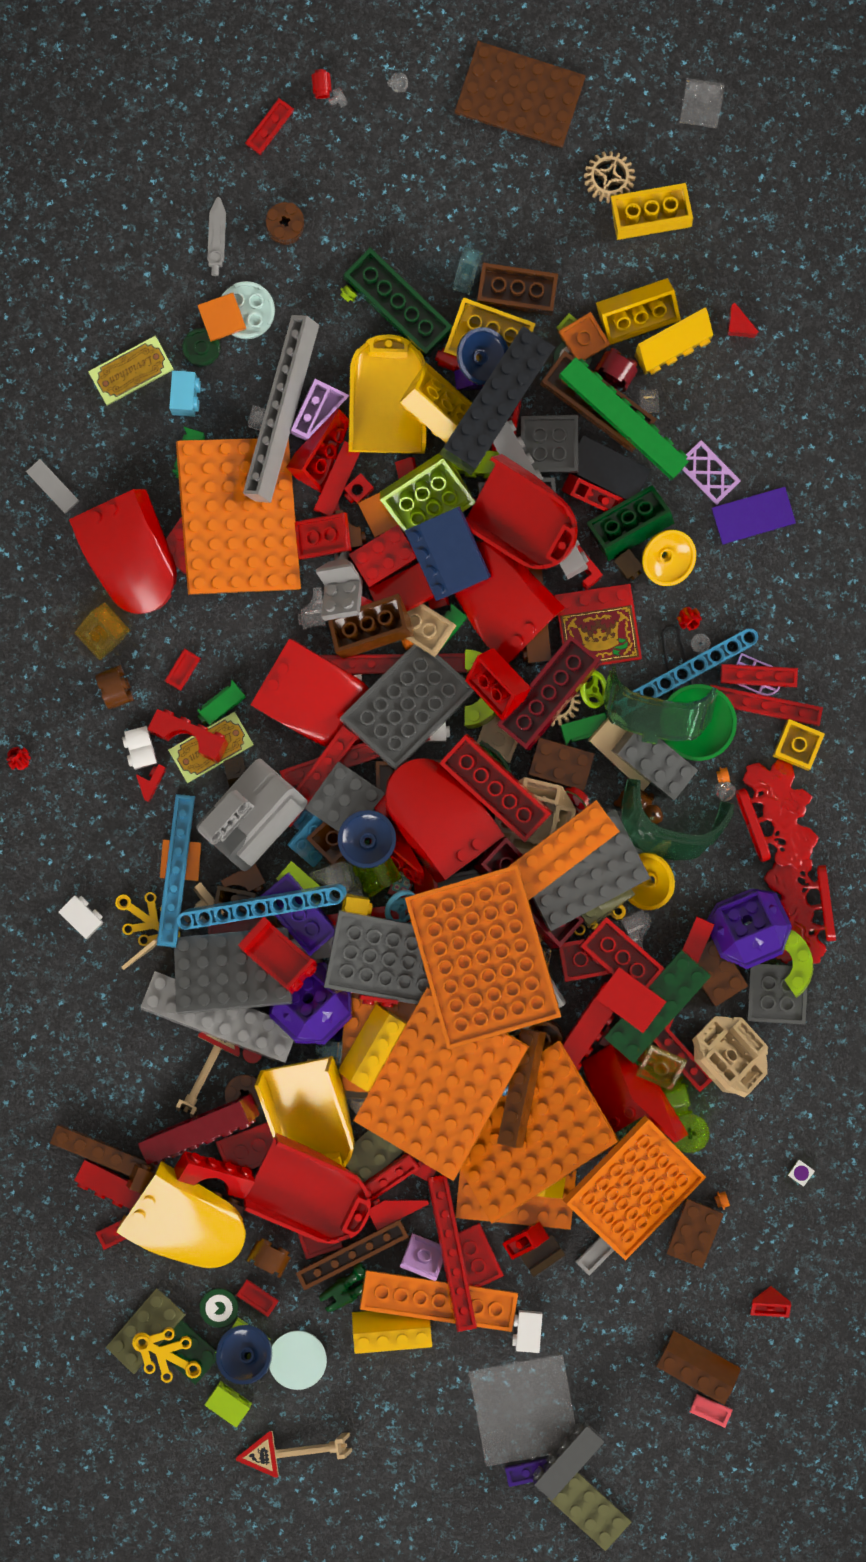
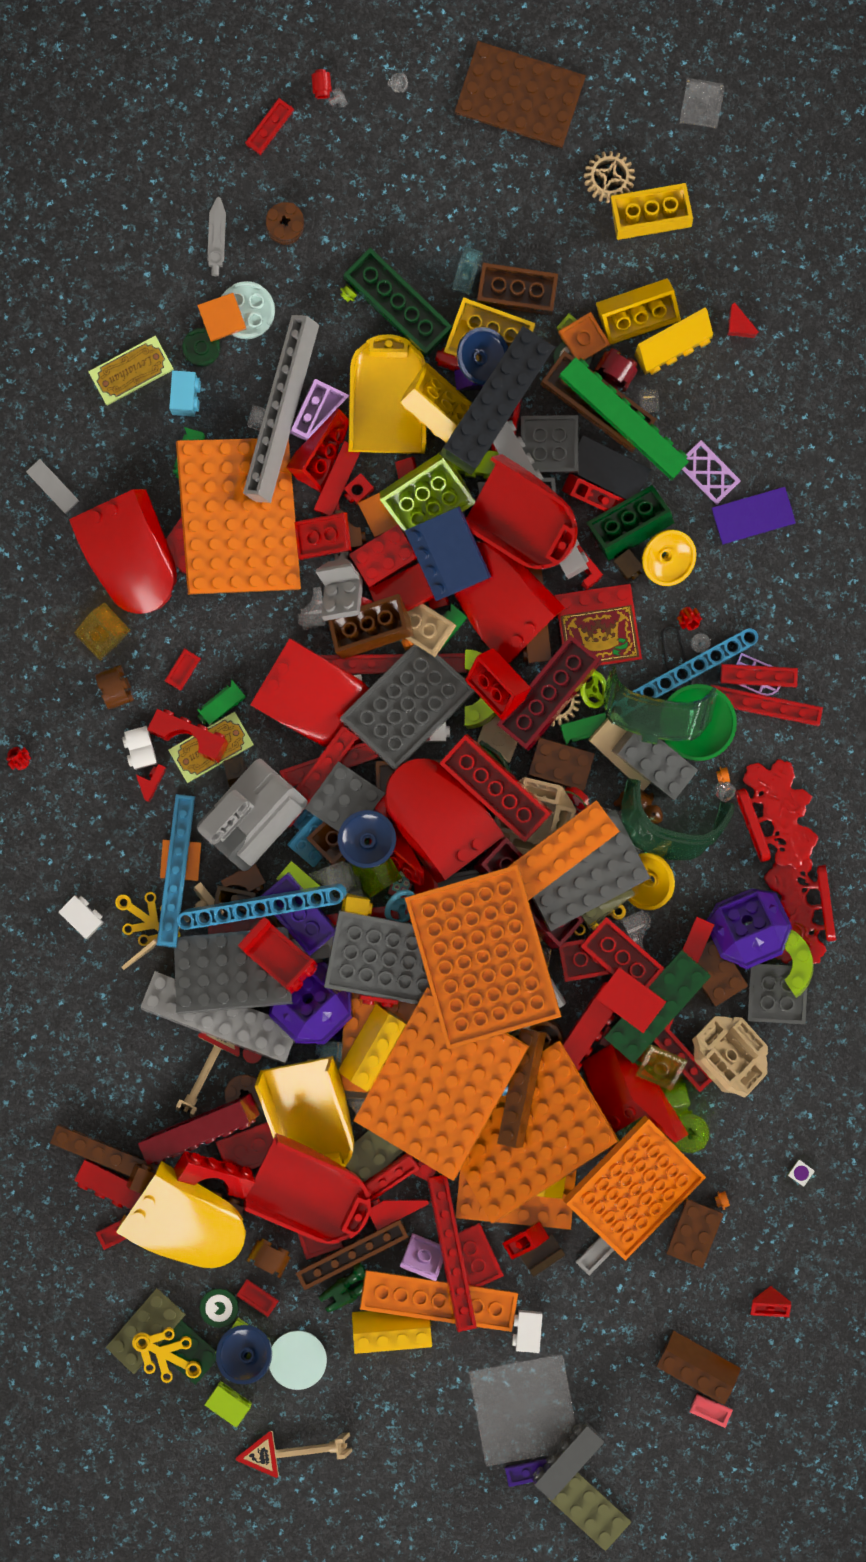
yellow brick [772,719,825,771] -> none

